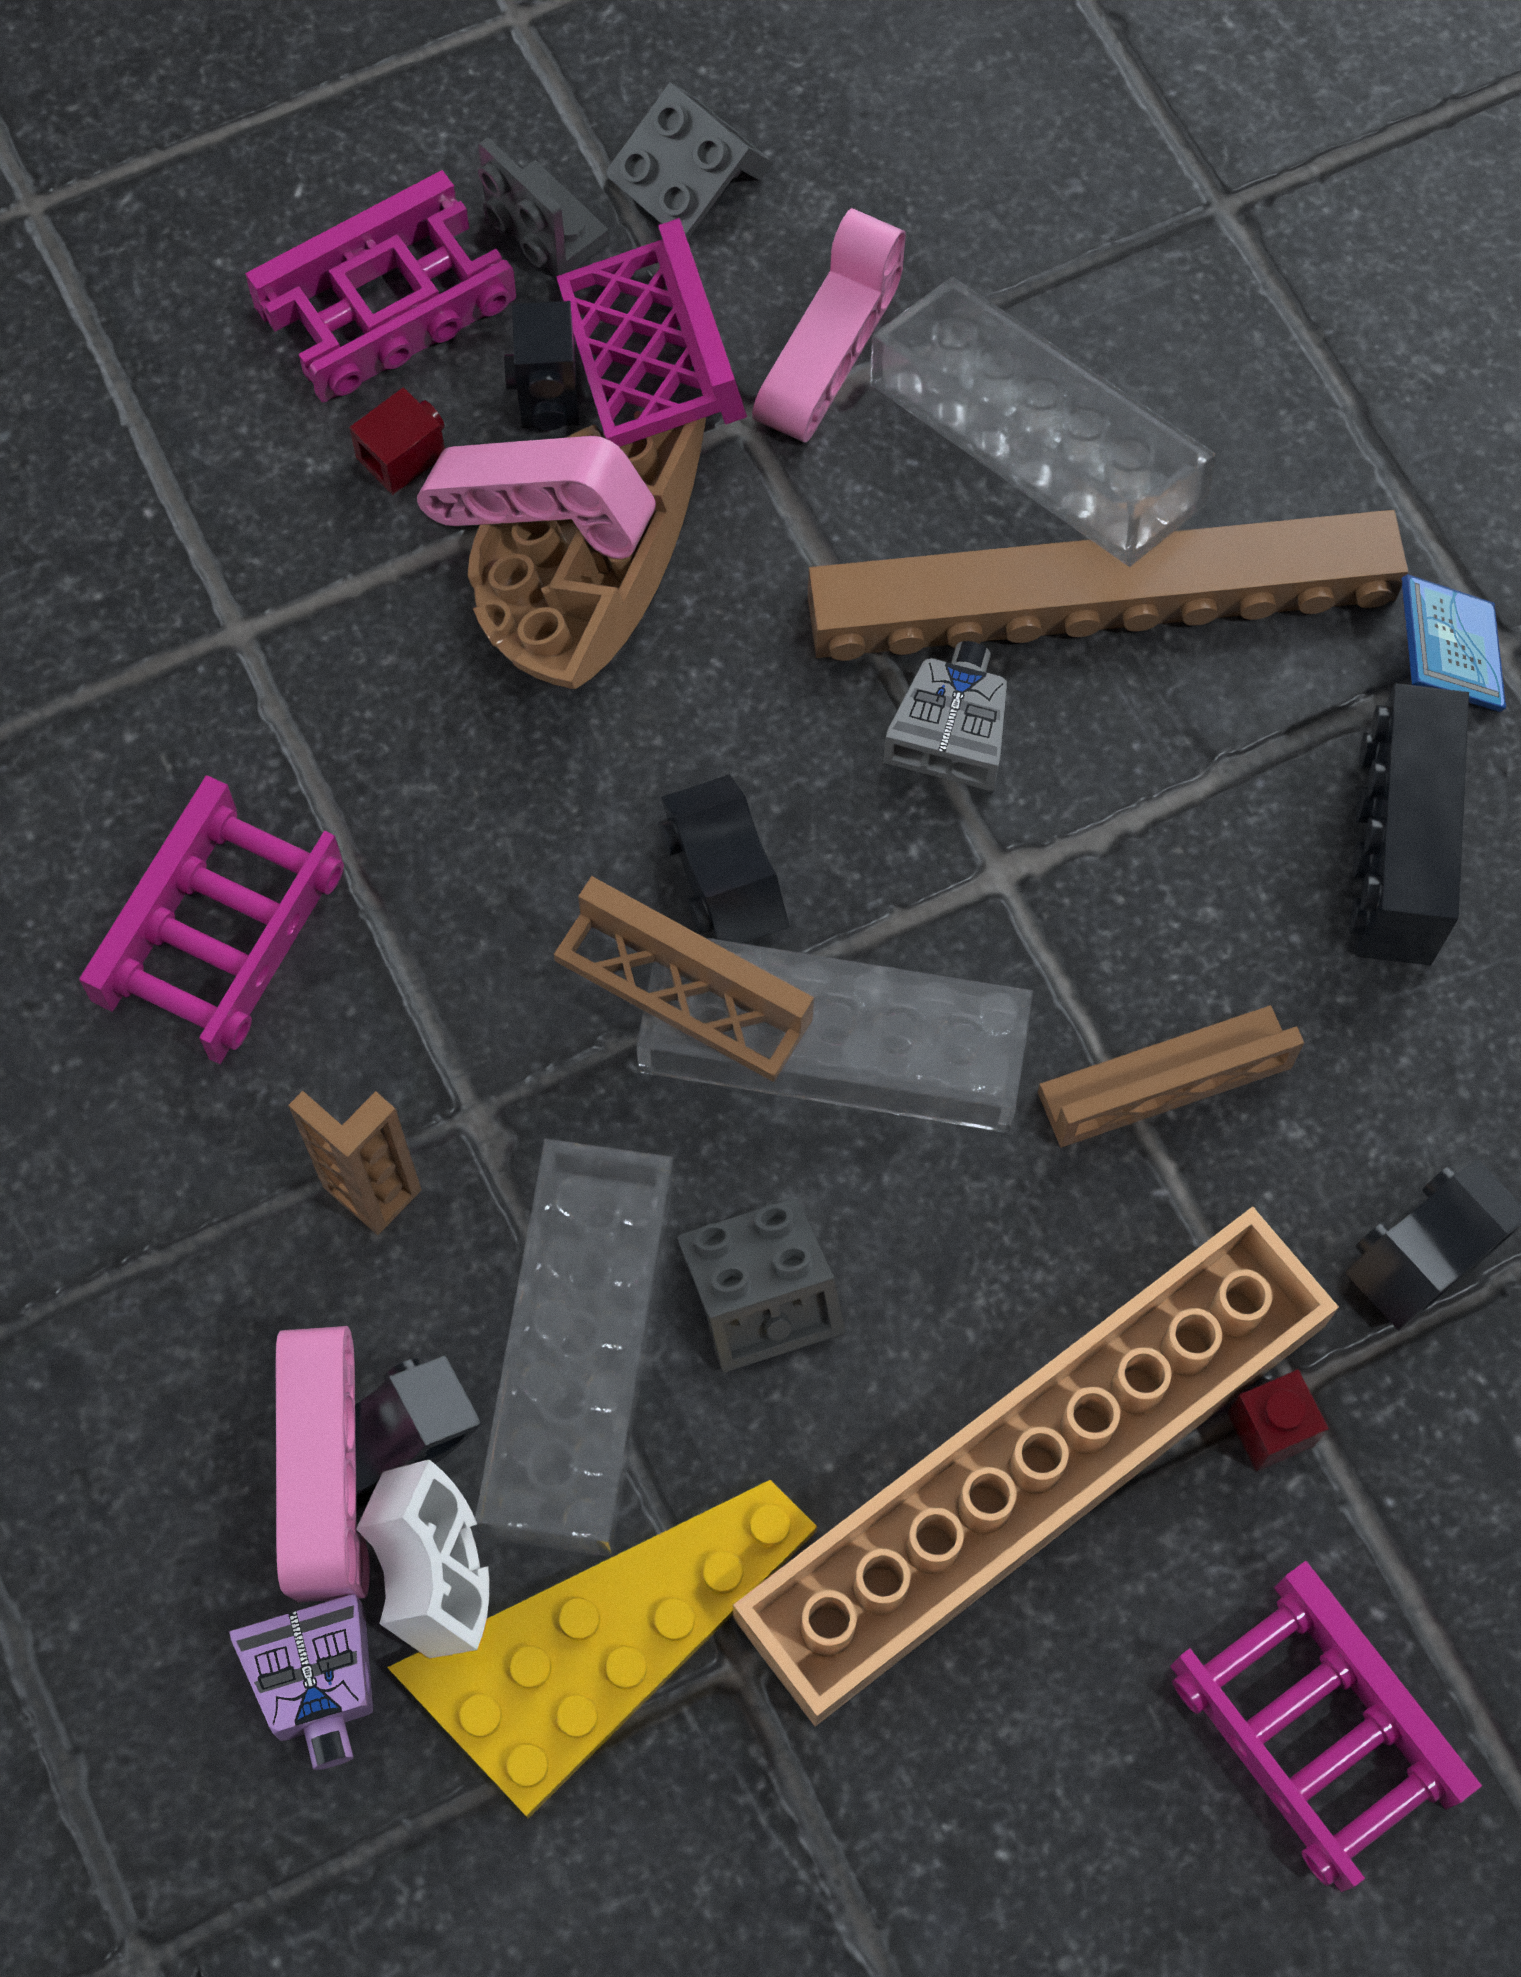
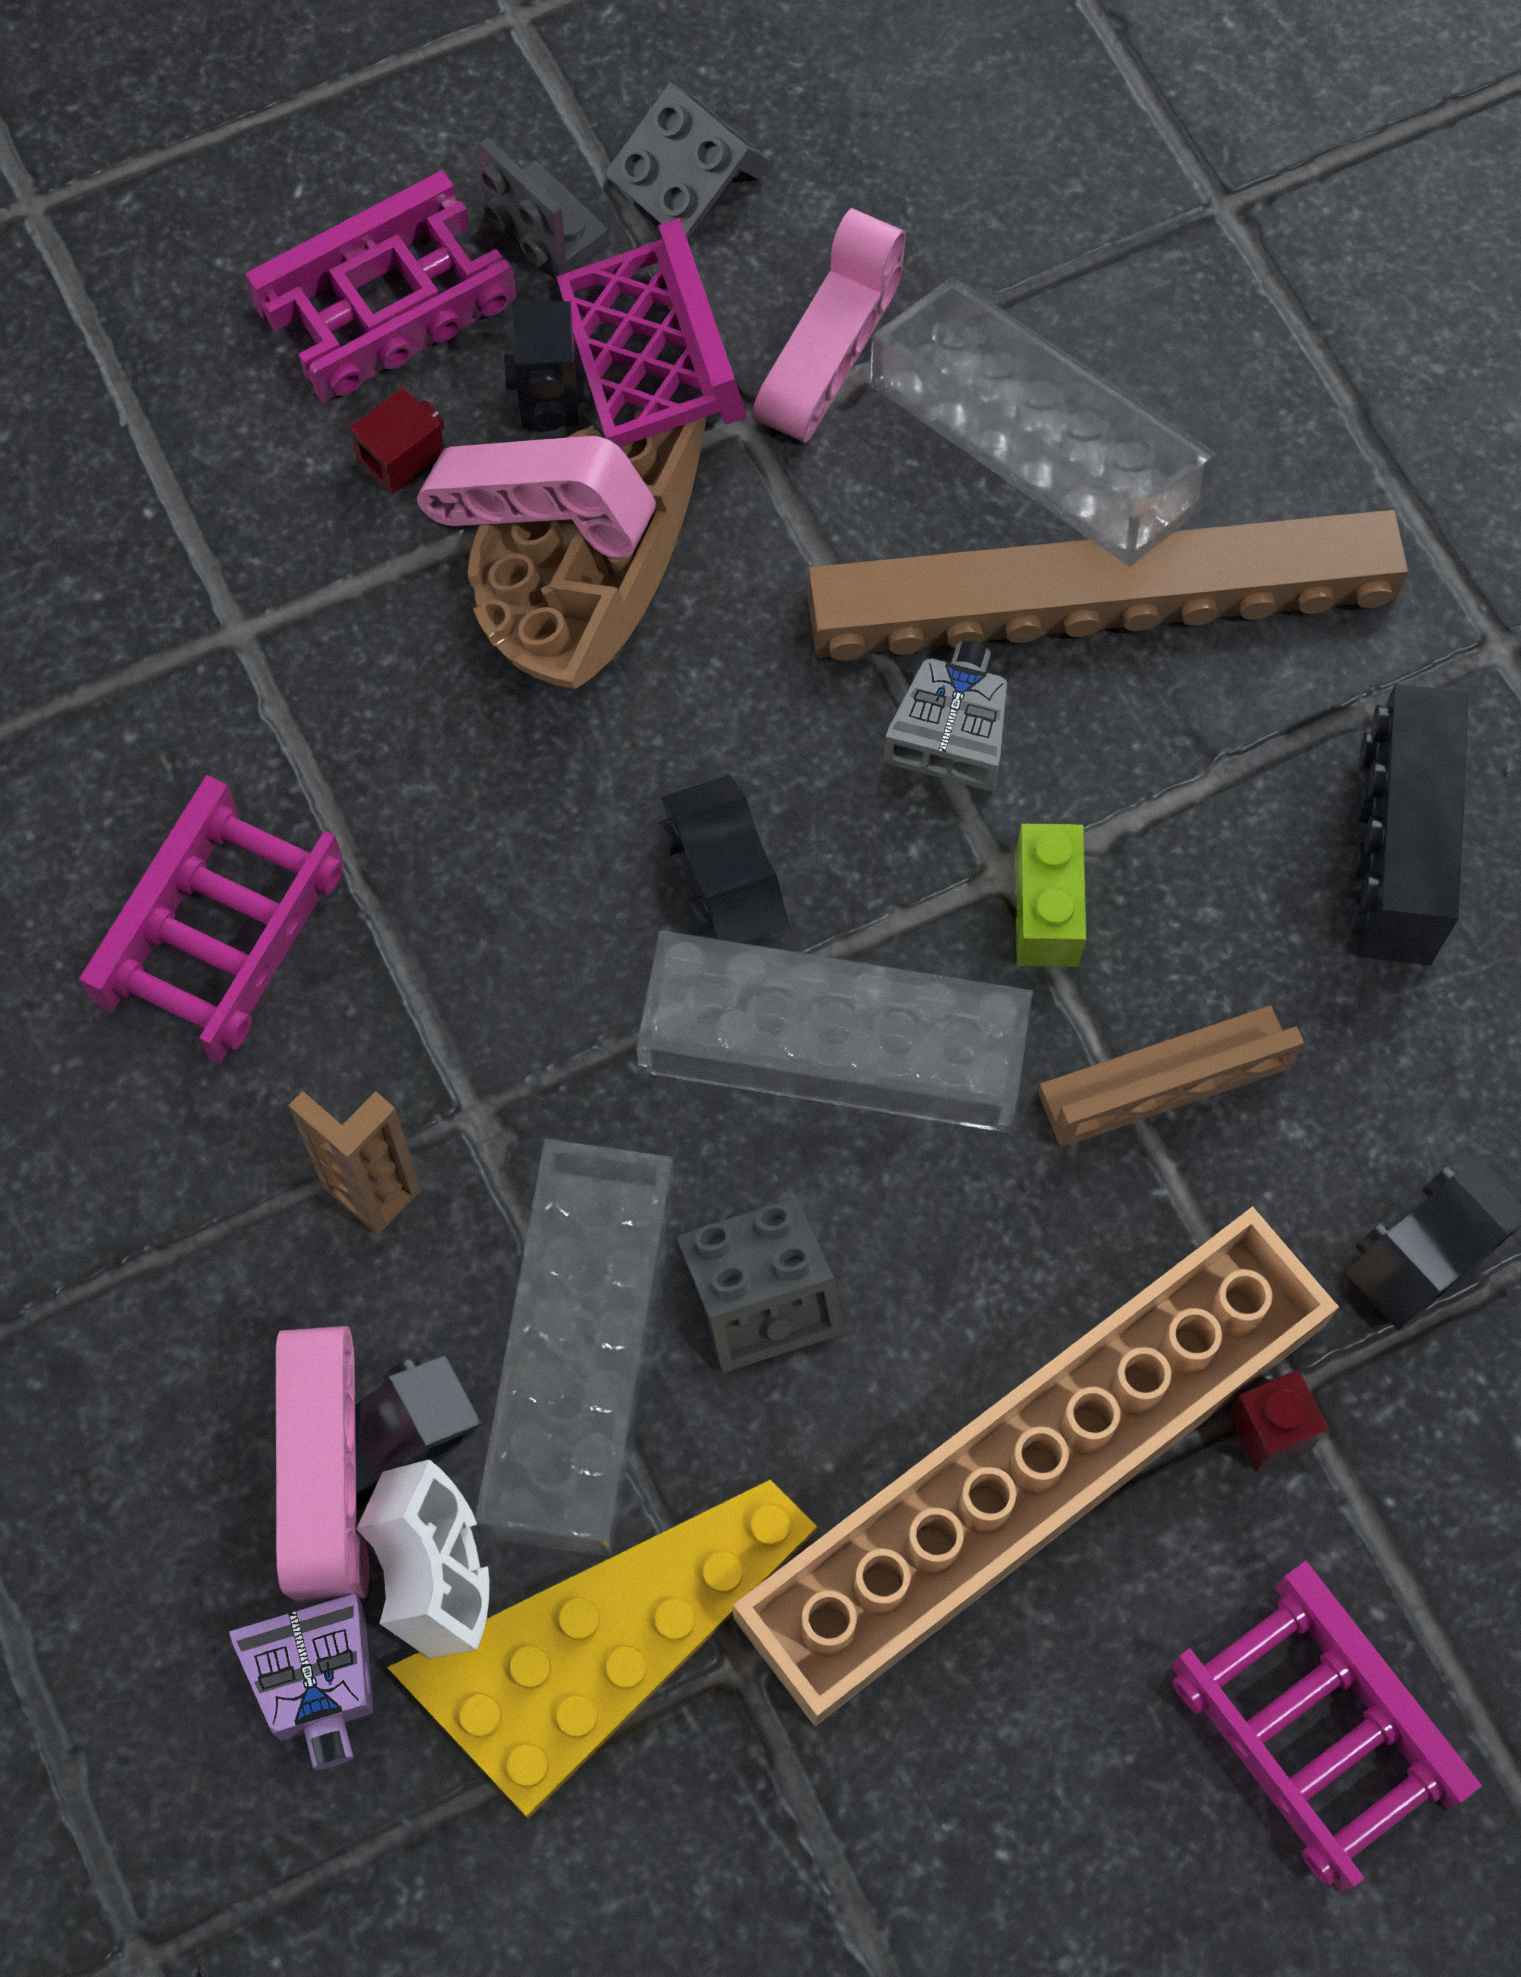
medium nougat fence [554,876,814,1082] -> none
piece [1401,574,1506,712] -> none
none -> lime brick [1015,824,1086,967]

